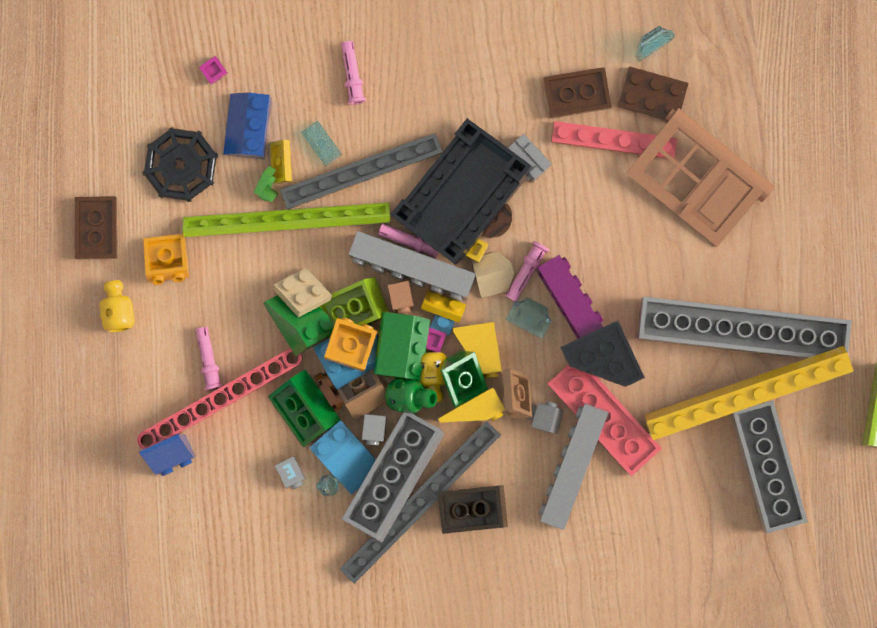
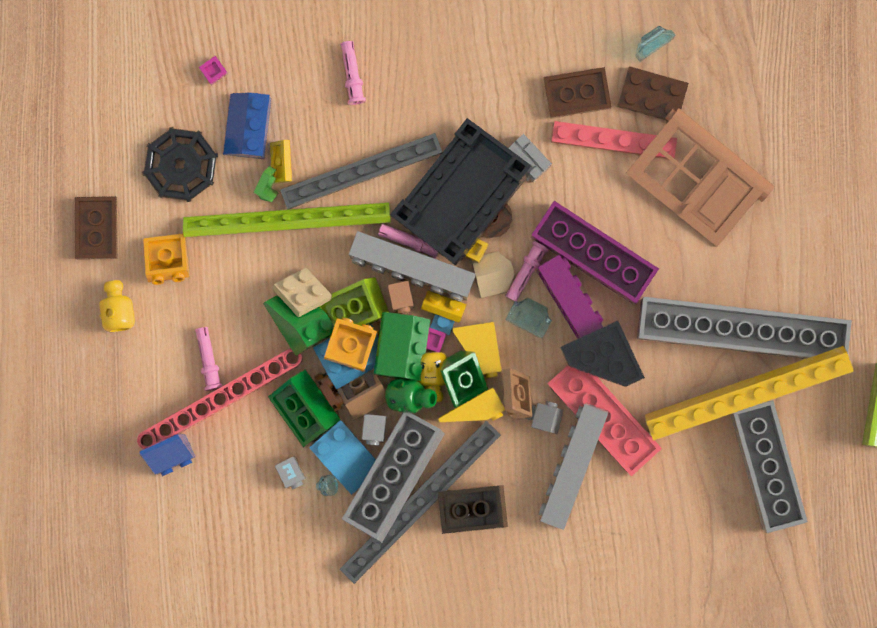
clear light blue plate [301,121,342,167] -> none
none -> magenta brick [530,201,659,305]

